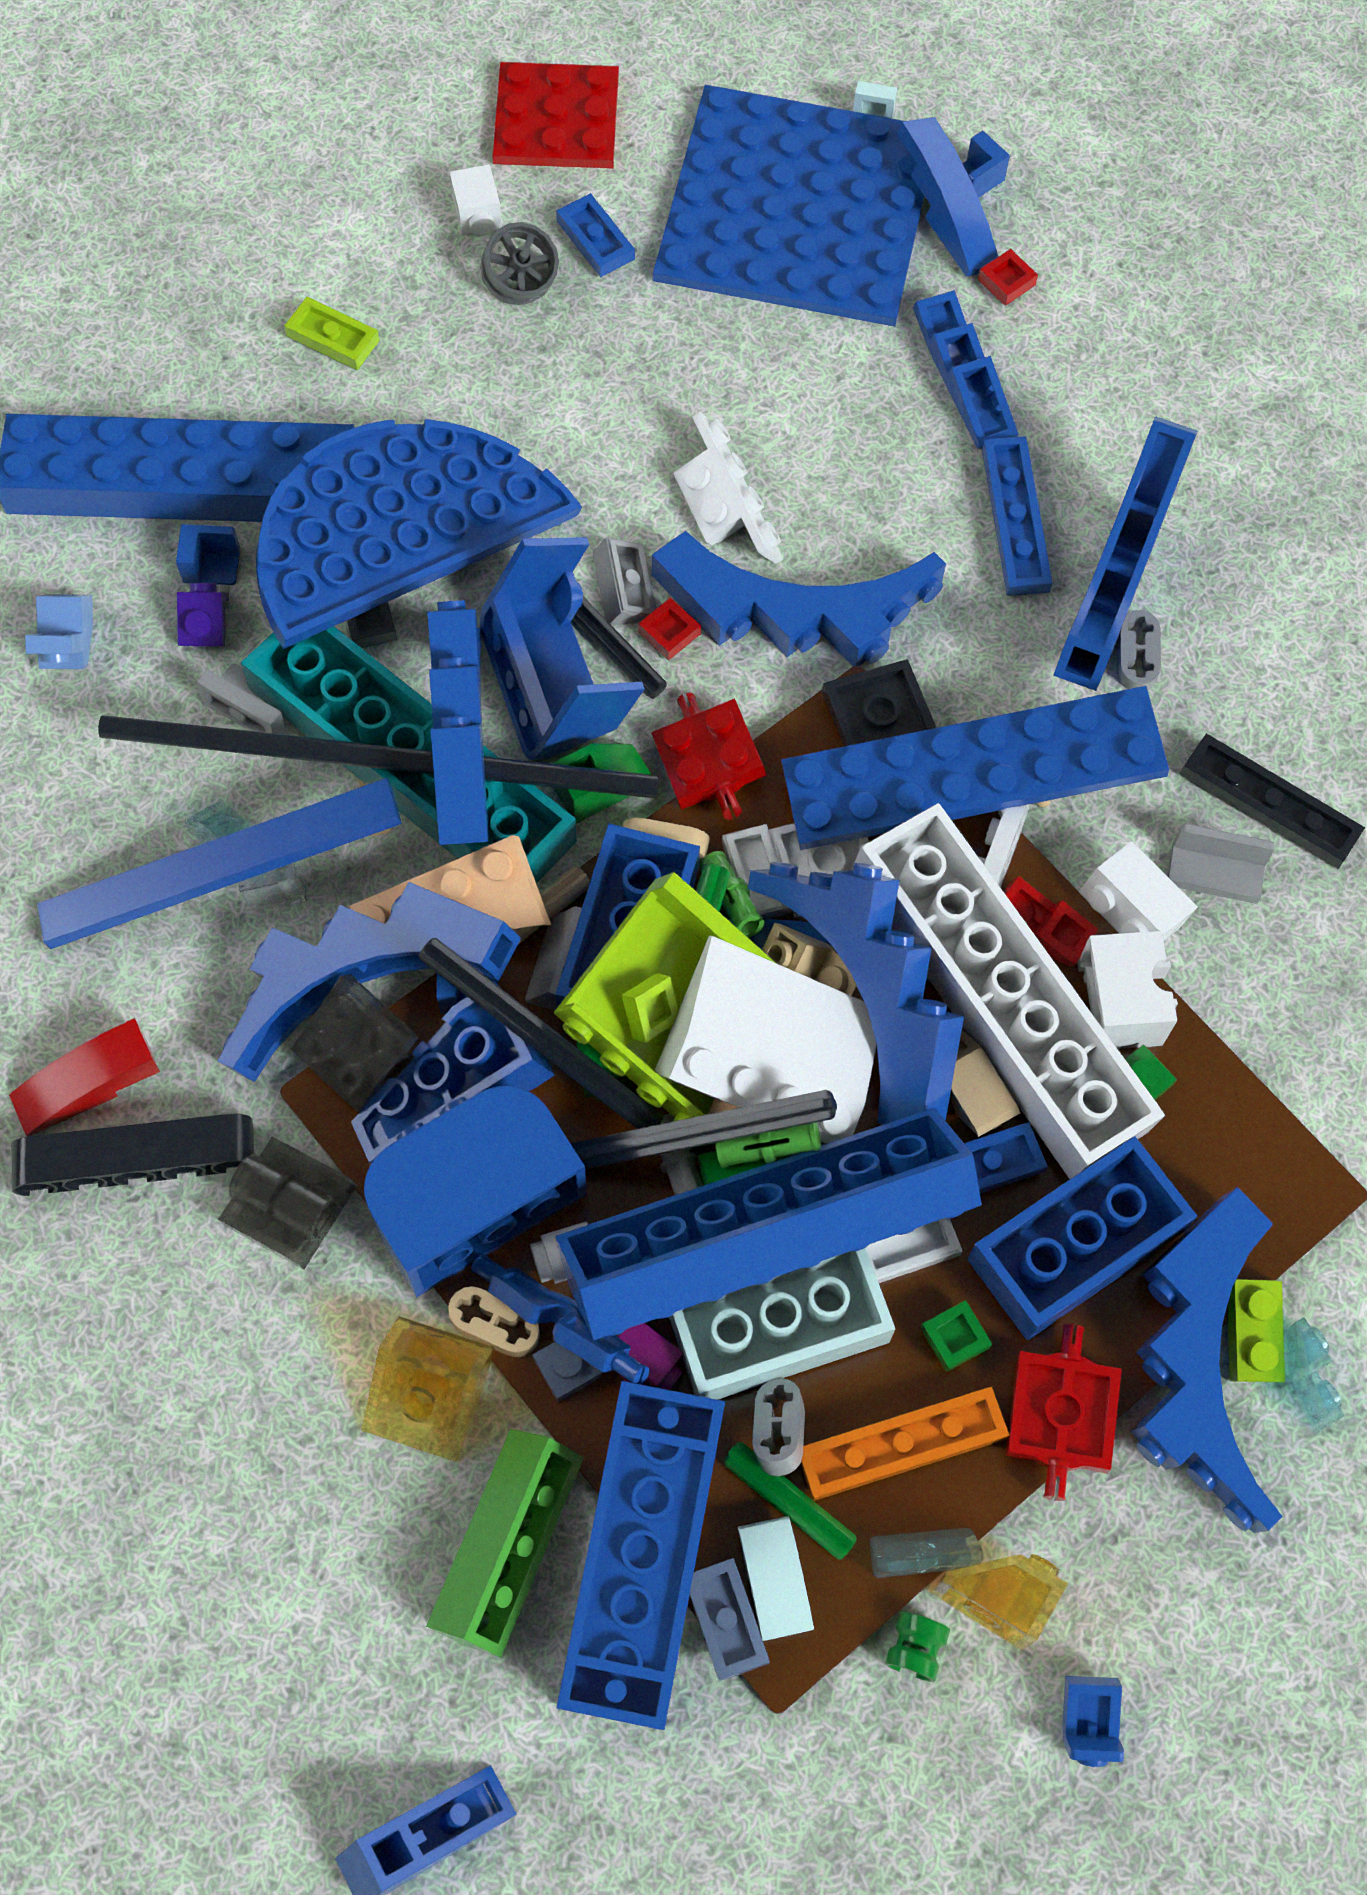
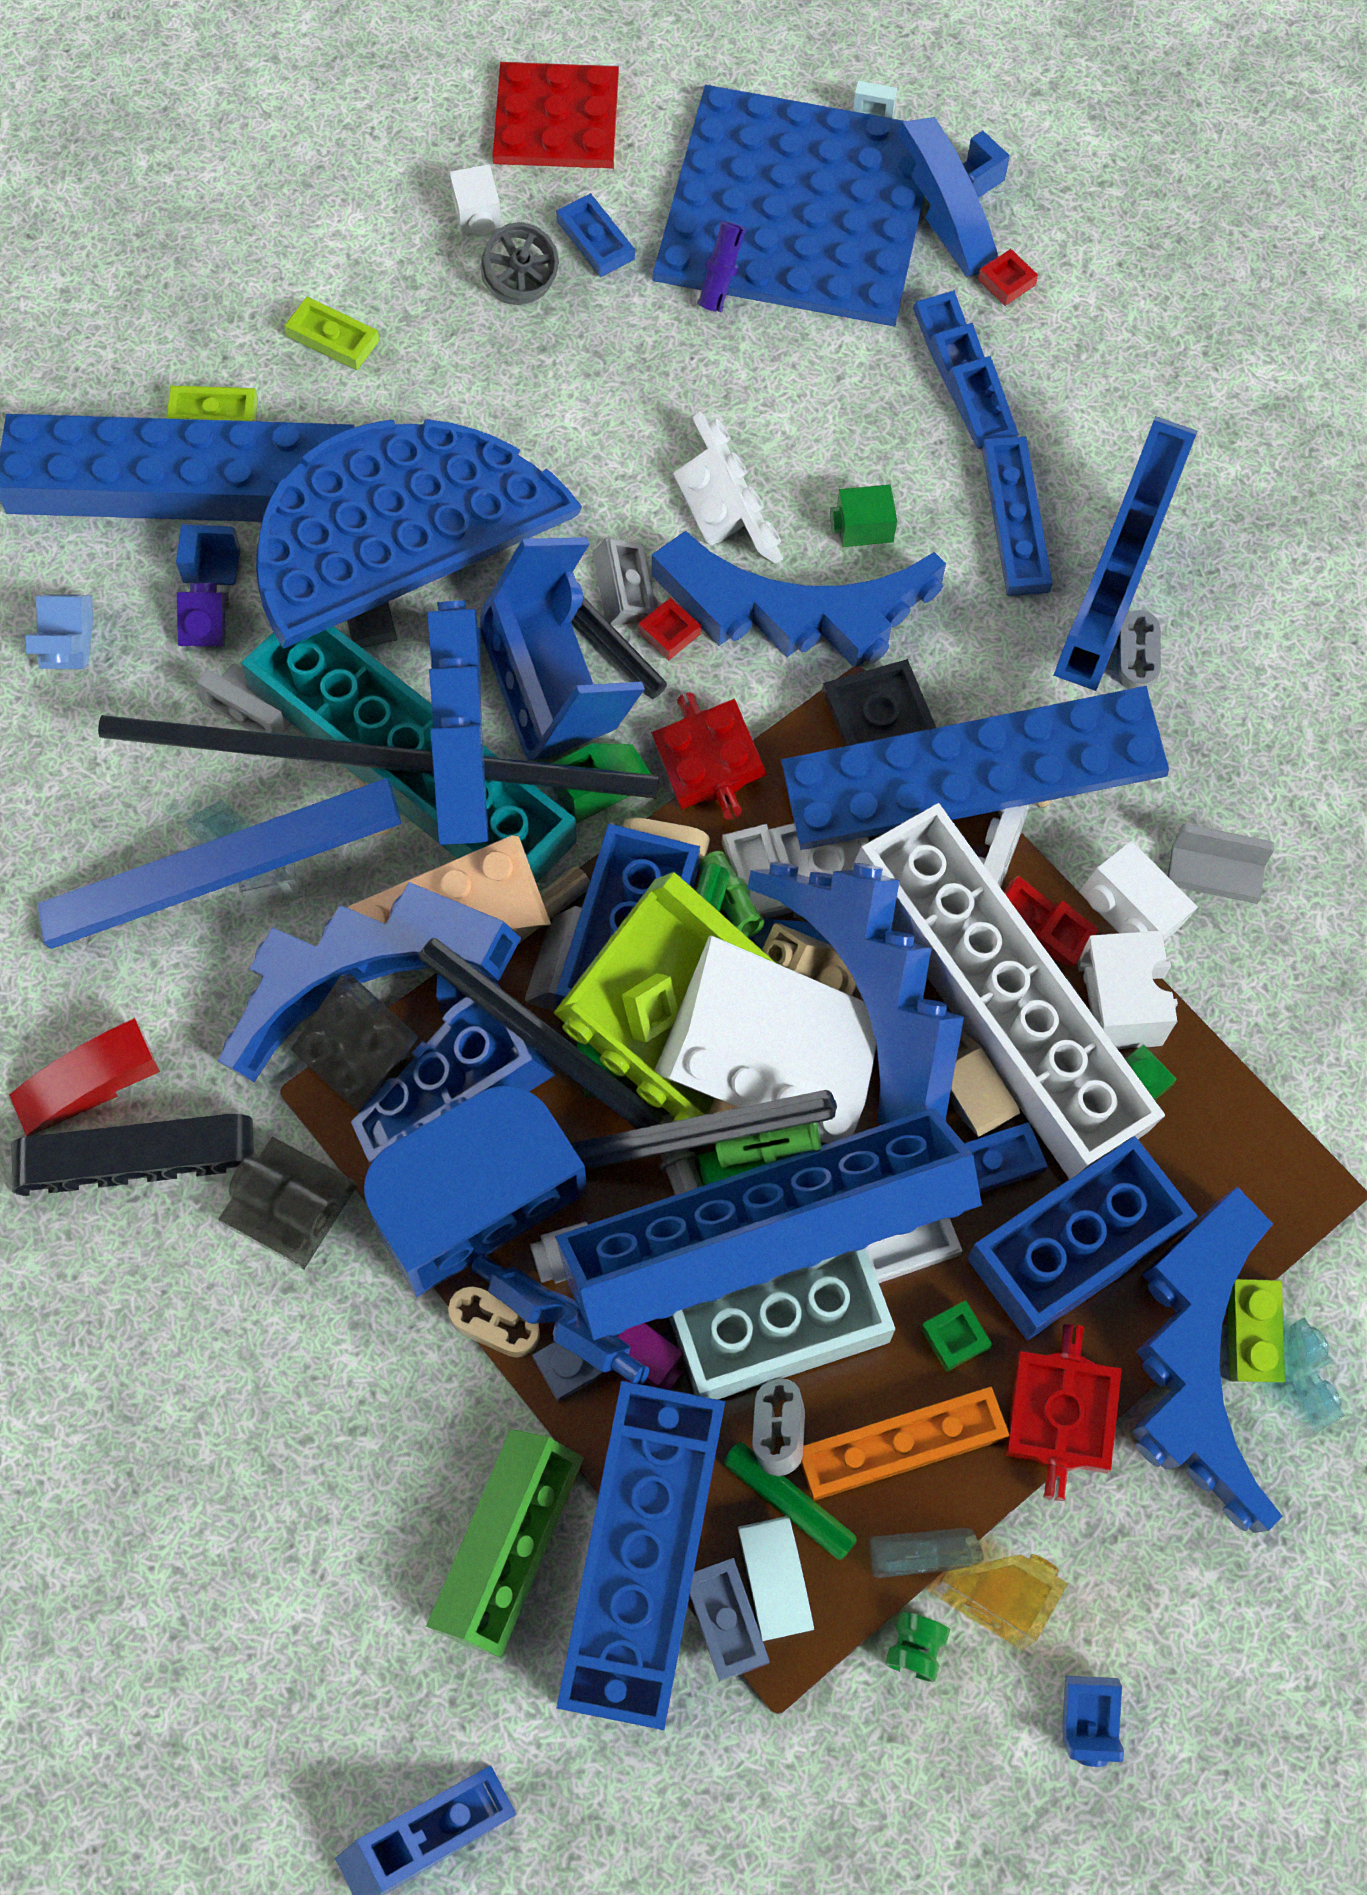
clear yellow slope [361,1316,494,1462] -> none
black plate [1180,733,1366,869] -> none
none -> lime plate [166,385,258,421]
none -> dark purple pin [697,221,746,312]
none -> green brick [830,484,898,548]

